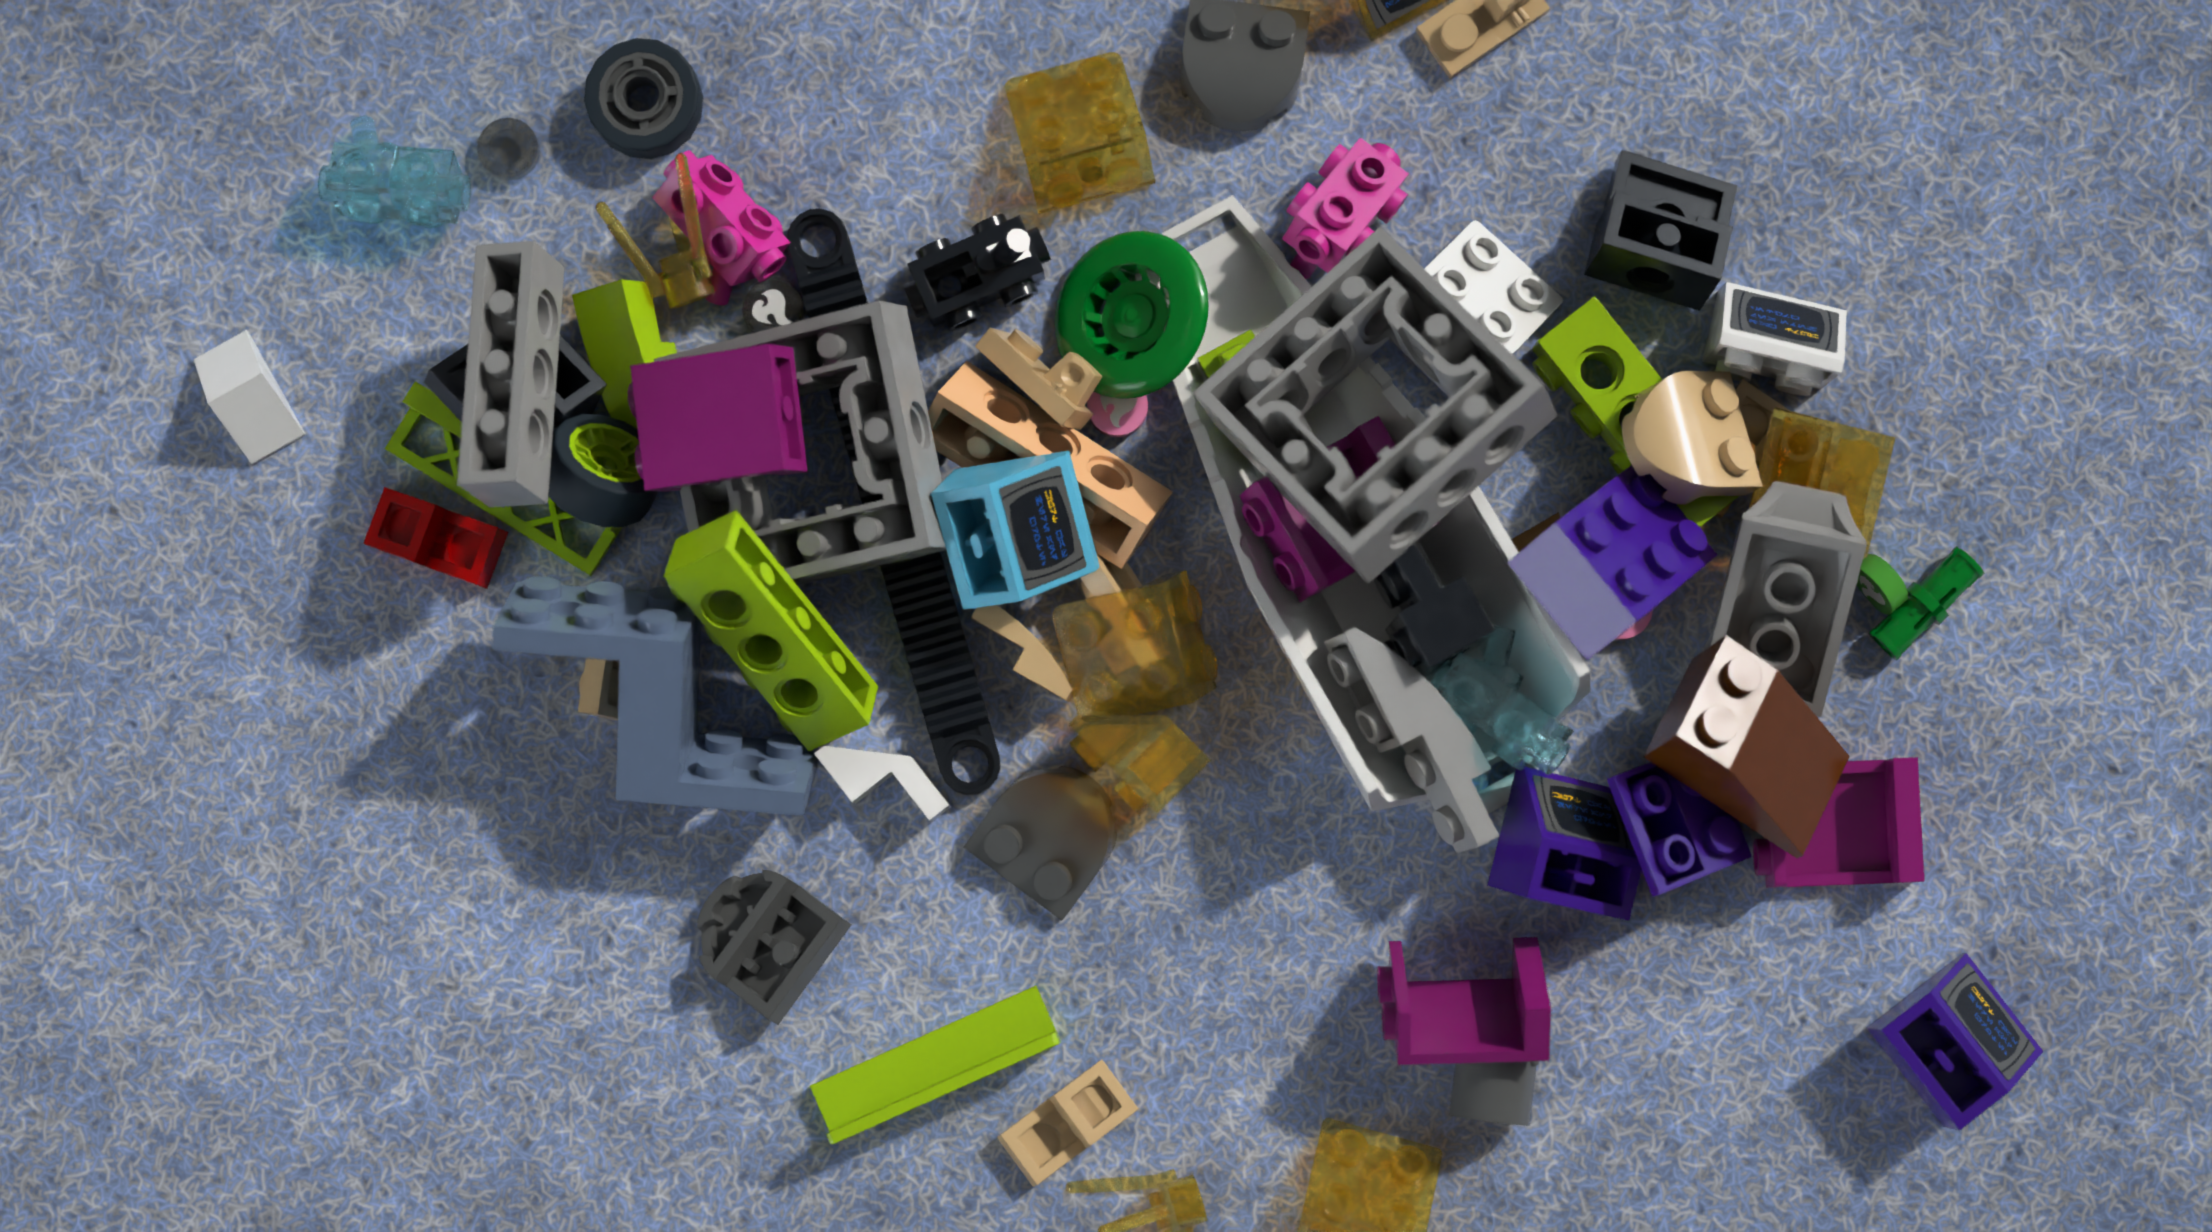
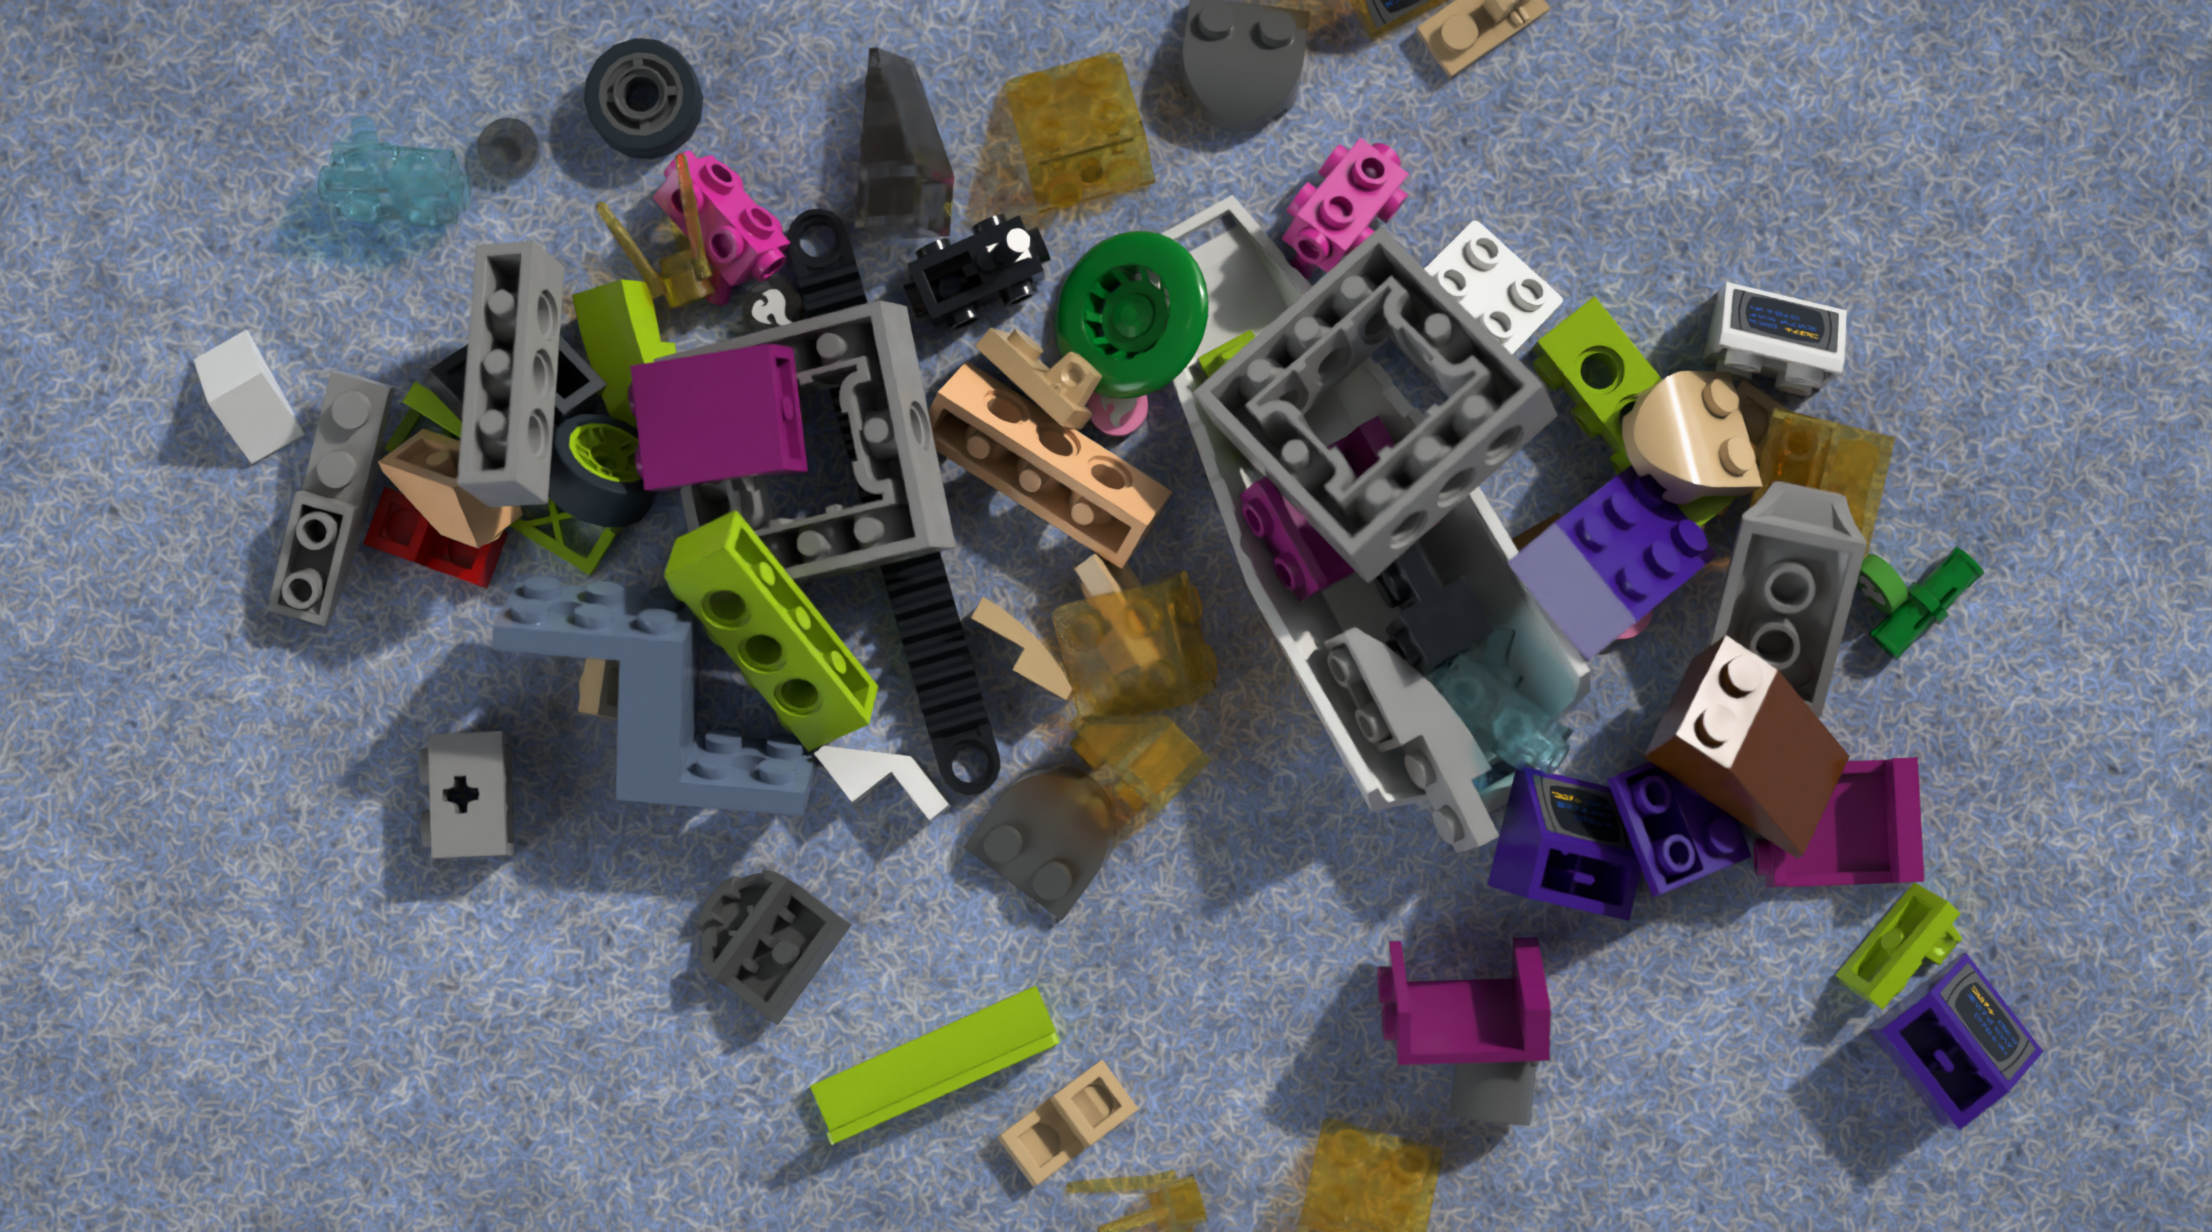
medium azure slope [931,451,1100,610] -> none
black brick [1584,150,1738,311] -> none
none -> light grey slope [267,370,396,627]
none -> light nougat slope [378,428,523,549]
none -> light grey brick [419,731,515,859]
none -> clear smoke slope [855,47,955,239]
none -> lime hinge [1835,882,1962,1010]

